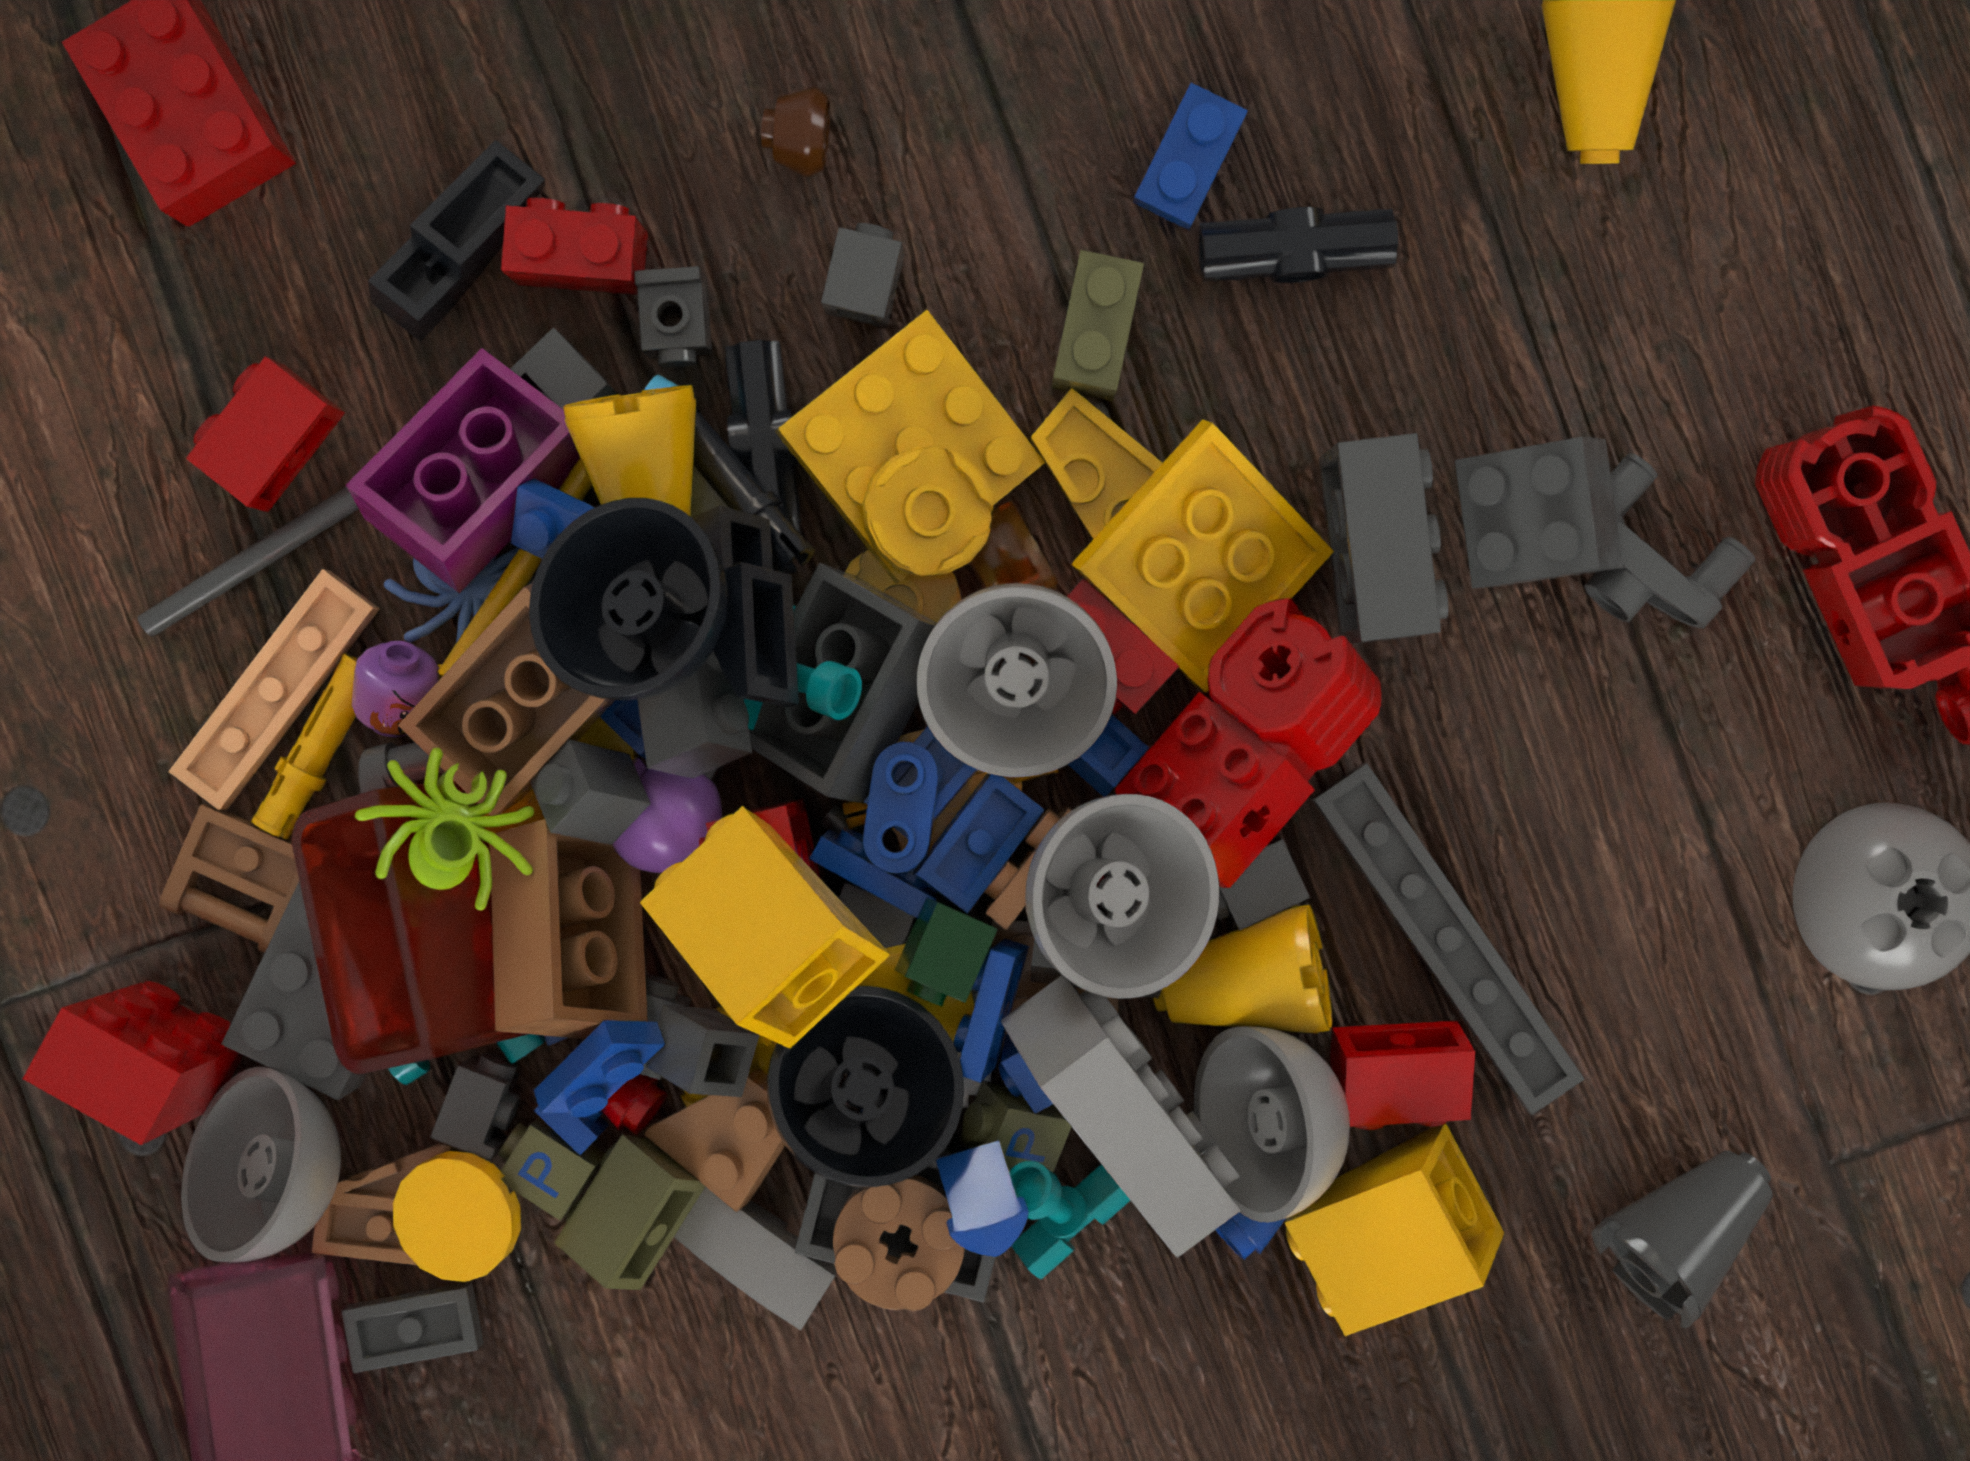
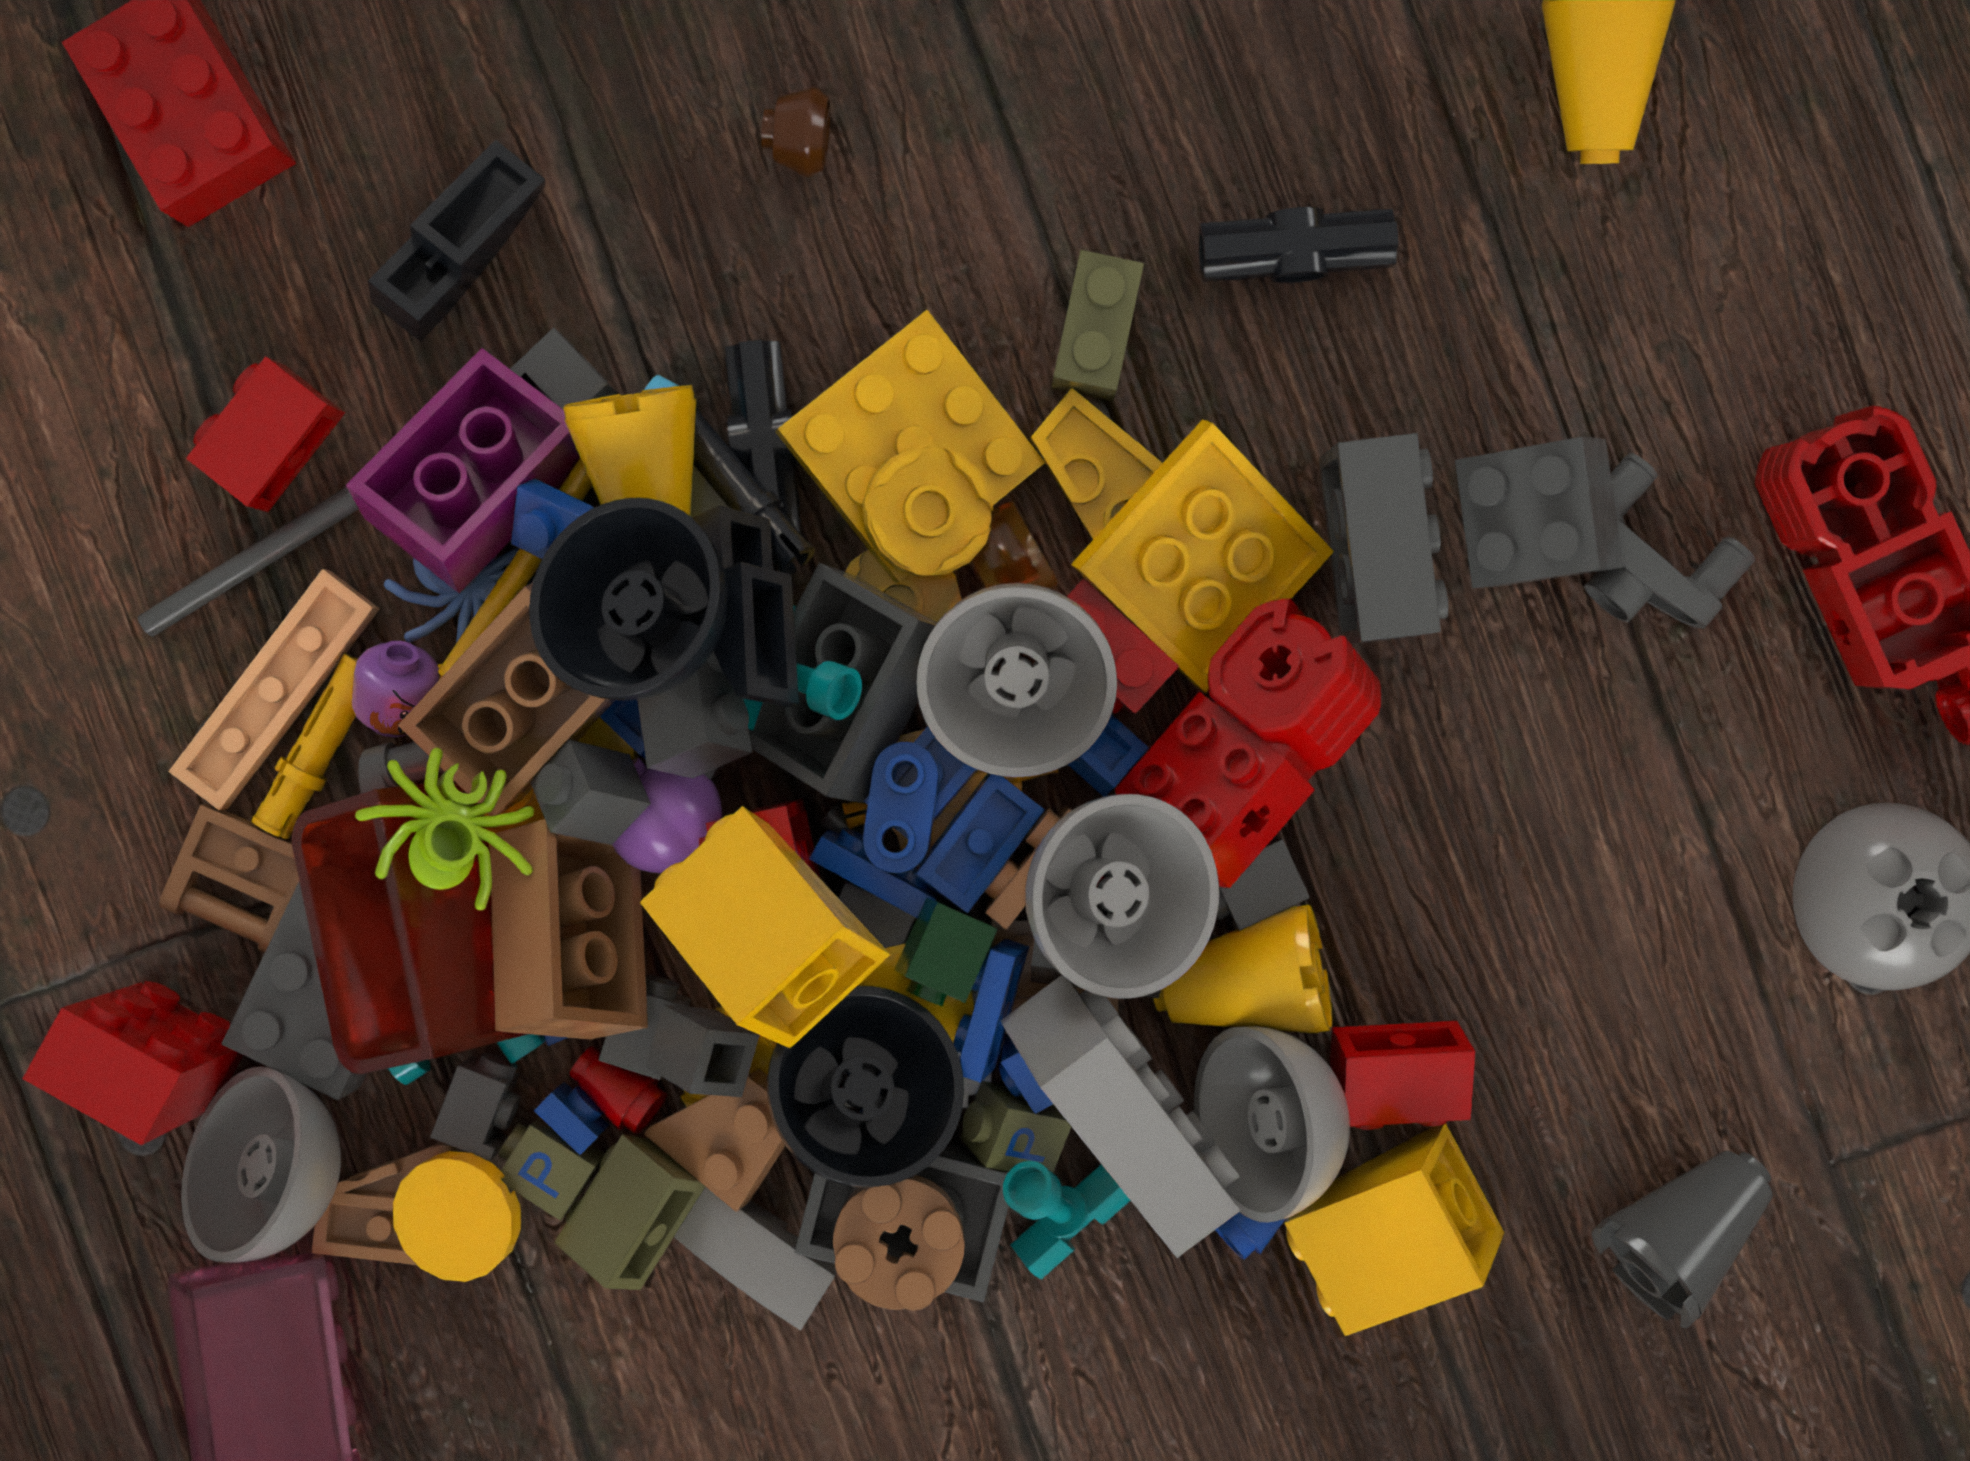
dark grey plate [341,1281,484,1373] -> none
red brick [501,198,648,295] -> none
blue plate [533,1020,665,1118] -> none
dark grey brick [634,266,712,367] -> none
dark grey brick [821,223,905,329] -> none
tile [936,1140,1029,1257] -> none
blue plate [1133,83,1248,230] -> none
dark grey plate [1311,763,1584,1115] -> none

